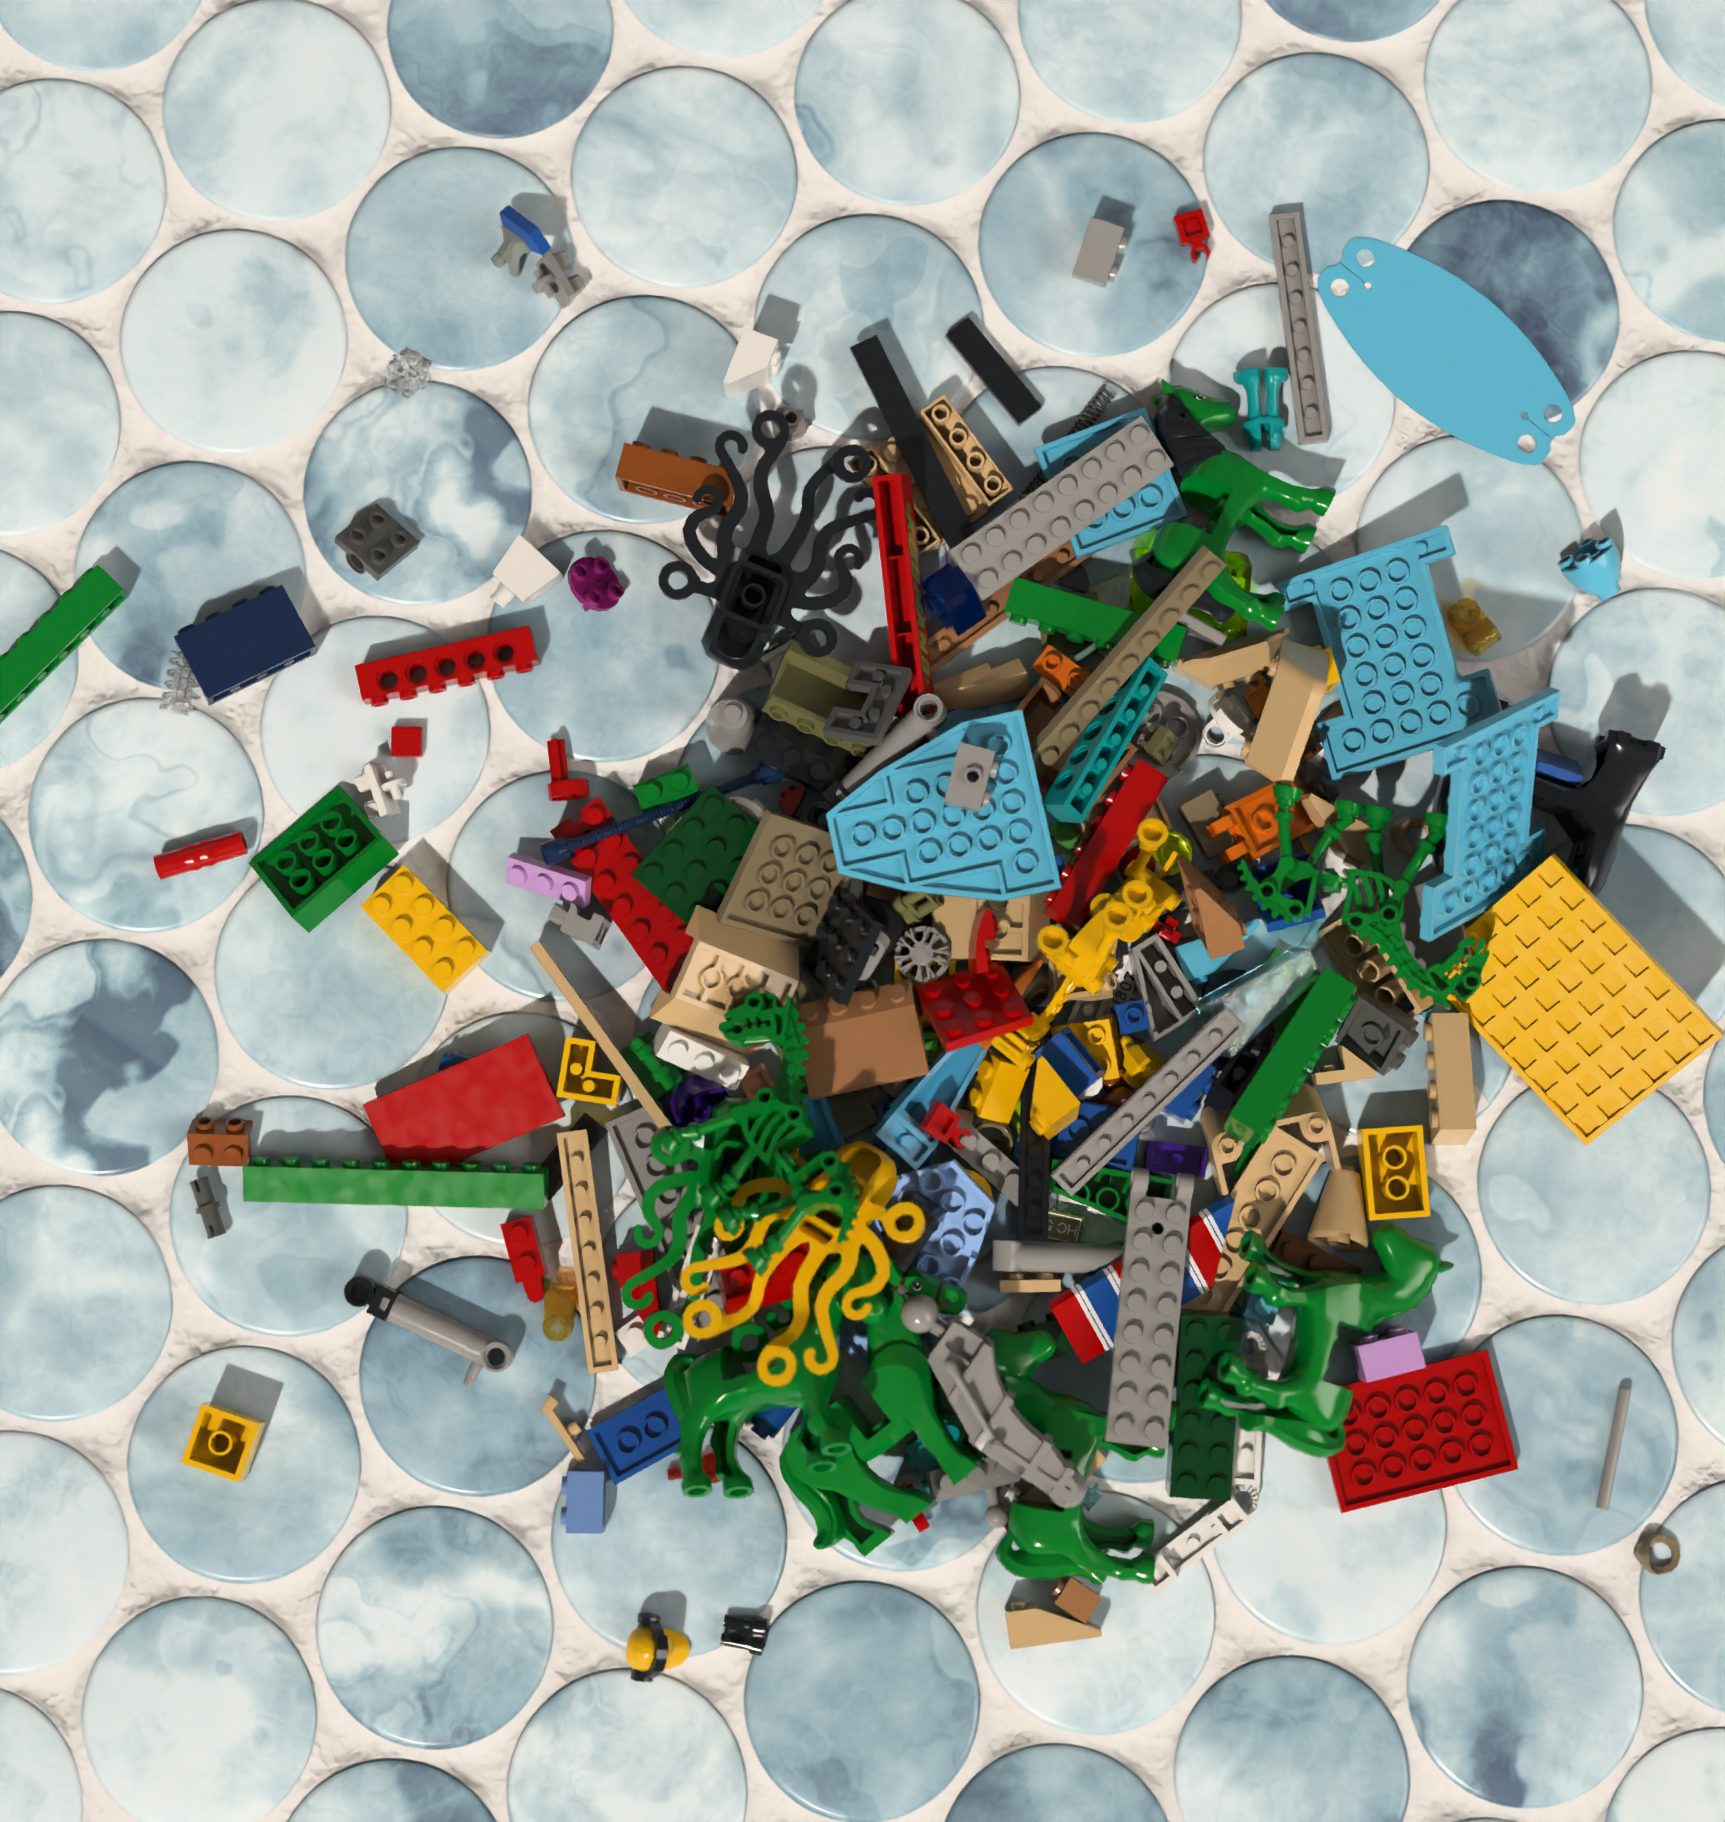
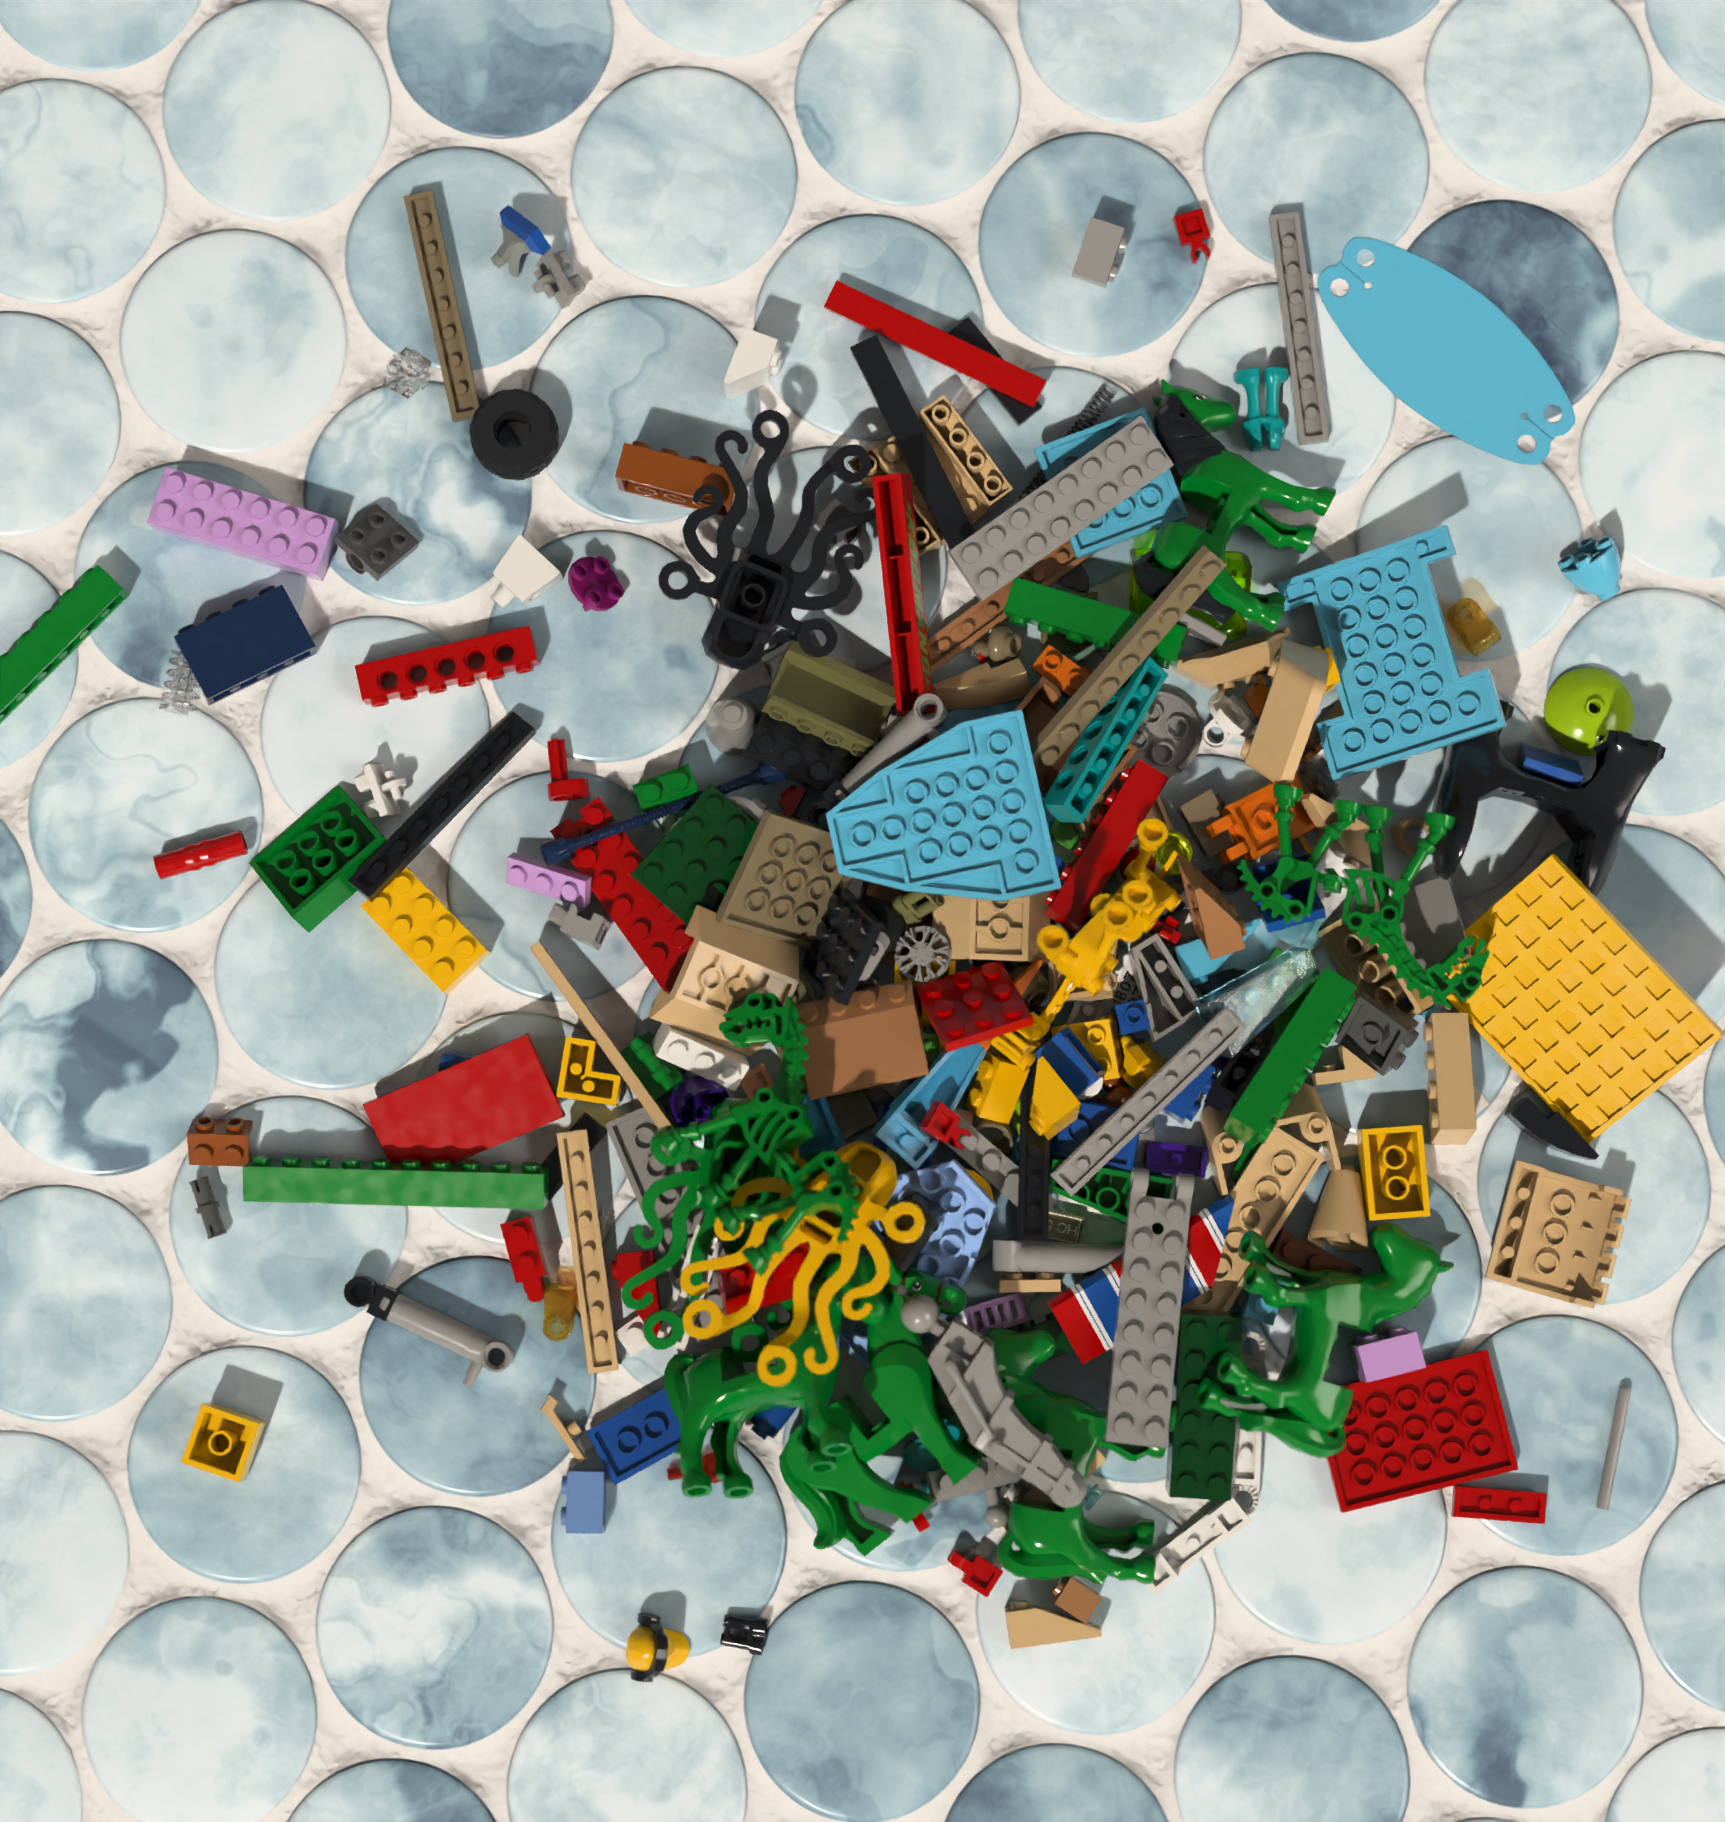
red tile [391,726,423,758] -> none
light grey plate [771,406,806,441] -> none
dark grey plate [822,660,913,746] -> none
clear blue brick [922,563,987,636] -> none
light grey brick [944,742,999,814] -> none
red slope [968,909,998,974] -> none
olive tile [1139,724,1180,766] -> none
medium azure piece [1419,687,1561,942] -> none
dark tan piece [1634,1534,1681,1575] -> none
none -> lavender brick [147,467,341,582]
none -> black plate [348,712,536,902]
none -> dark tan plate [404,190,480,423]
none -> black tyre [469,389,559,481]
none -> dark grey brick [815,498,861,548]
none -> red tile [824,280,1047,409]
none -> red plate [947,1549,1003,1597]
none -> lavender slope [963,1292,1029,1335]
none -> dark tan animal [972,625,1022,664]
none -> red plate [1451,1485,1547,1524]
none -> tan slope [1485,1160,1632,1309]
none -> black slope [1504,1097,1599,1160]
none -> lime dish [1543,667,1634,756]

